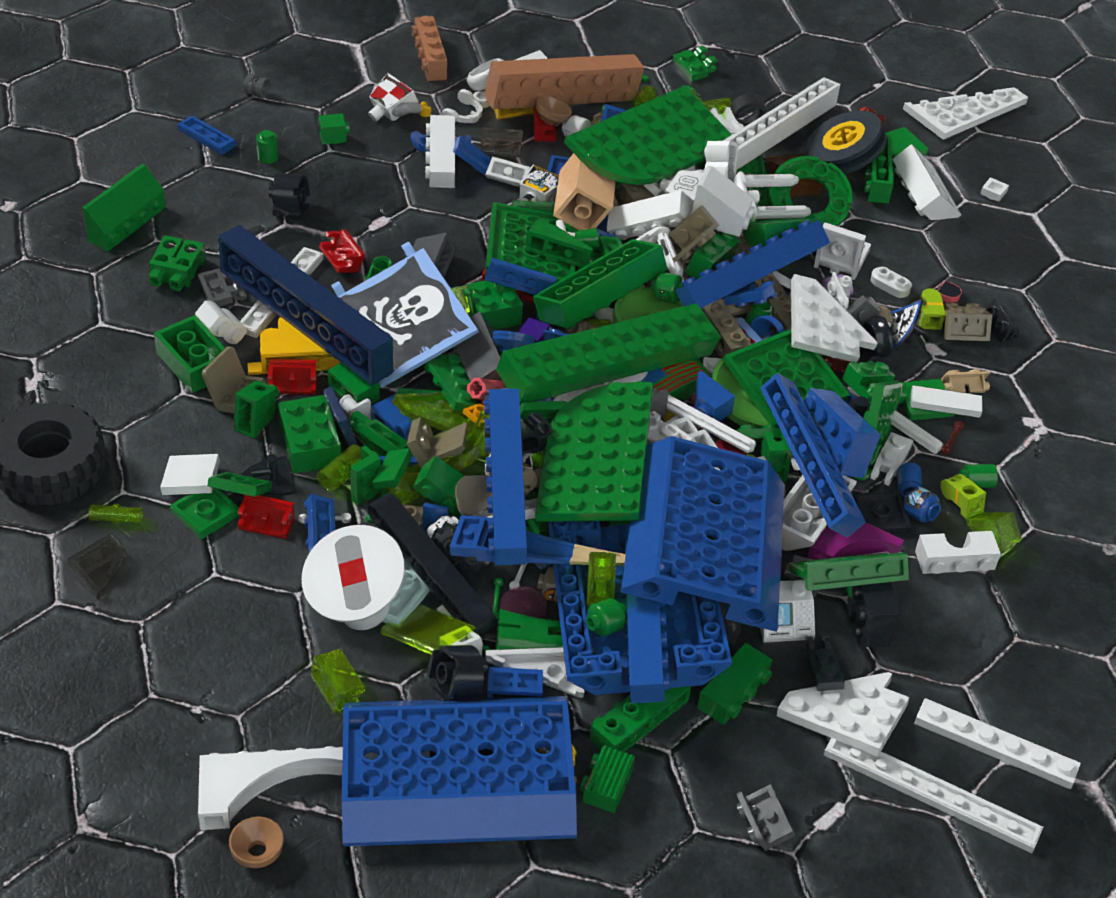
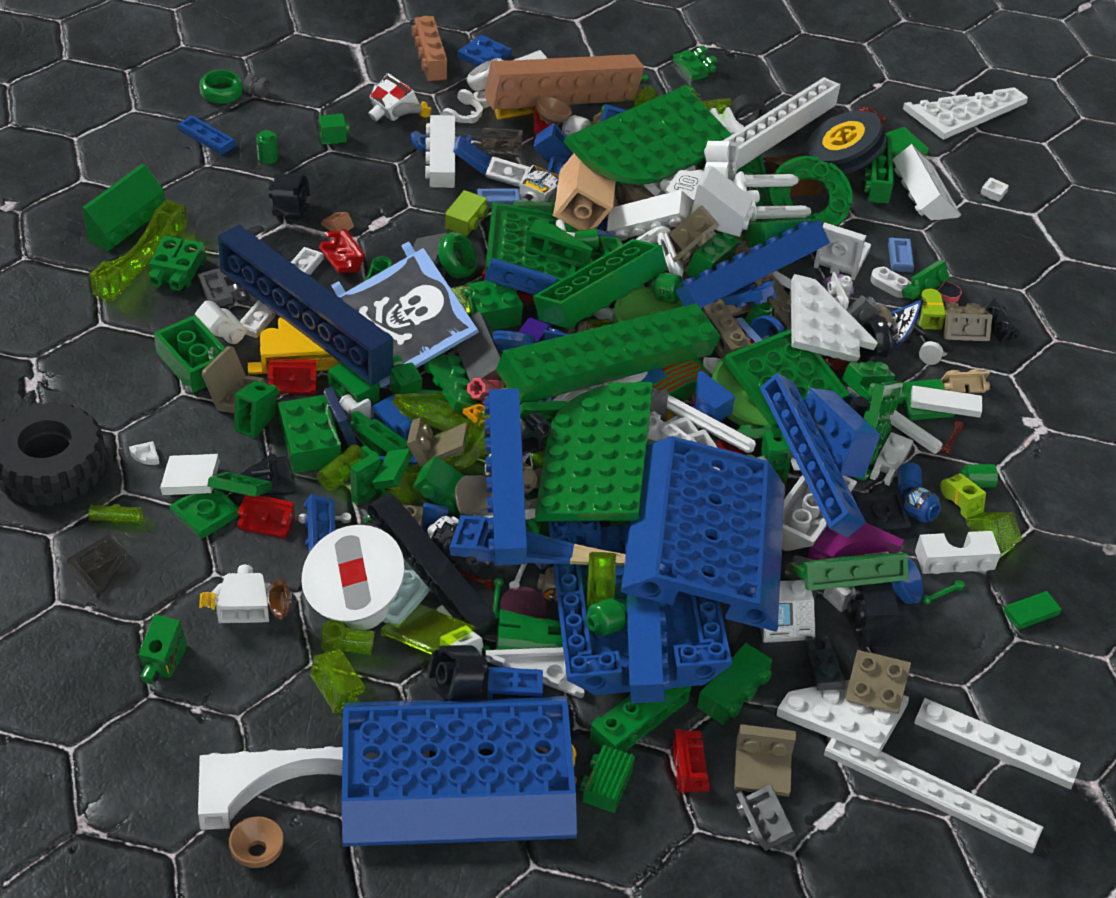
none -> clear neon green arch [89,199,188,302]
none -> white tile [129,441,159,465]
none -> green torso [139,614,188,685]
none -> green wheel [199,70,243,104]
none -> white torso [199,565,292,623]
none -> nougat slope [320,212,354,231]
none -> clear neon green piece [321,620,375,655]
none -> green brick [389,354,422,401]
none -> green wheel [438,232,477,280]
none -> lime brick [445,190,489,236]
none -> clear red hinge [457,569,495,590]
none -> blue plate [458,35,511,67]
none -> medium blue tile [477,189,520,208]
none -> blue slope [533,123,573,161]
none -> red hinge [672,729,710,792]
none -> dark tan bracket [734,724,796,796]
none -> white plate [823,587,852,612]
none -> dark tan bracket [846,650,911,714]
none -> medium blue tile [888,238,914,272]
none -> blue piece [891,558,923,604]
none -> green hinge [902,260,949,299]
none -> white tile [919,341,943,365]
none -> green hinge [921,580,965,605]
none -> green tile [1003,591,1062,630]

